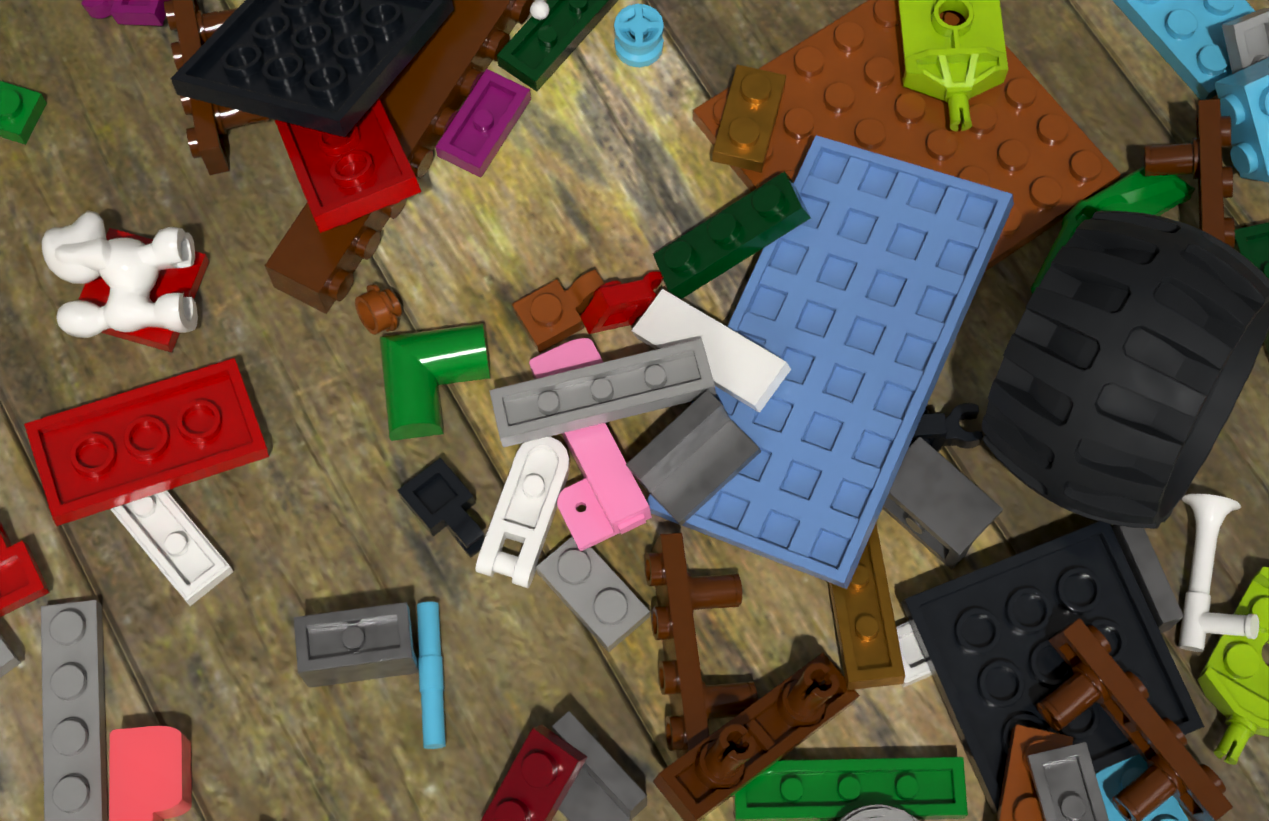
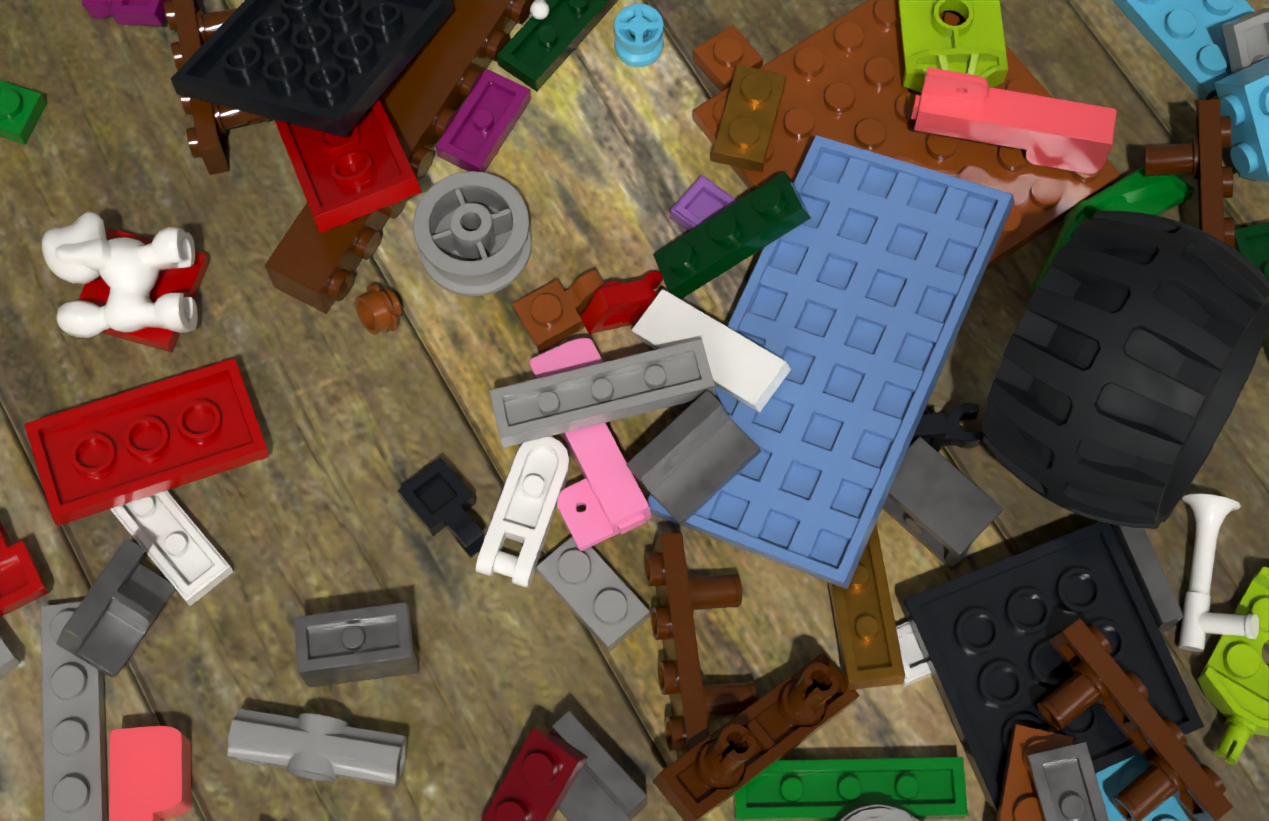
green brick [379,323,490,441] -> none
medium azure piece [417,602,446,749] -> none
none -> flat silver panel [56,538,174,677]
none -> light grey piece [227,709,407,787]
none -> light grey wheel [413,171,532,296]
none -> medium lavender tile [670,175,738,232]
none -> dark orange plate [693,24,763,92]
none -> coral piece [911,67,1117,174]

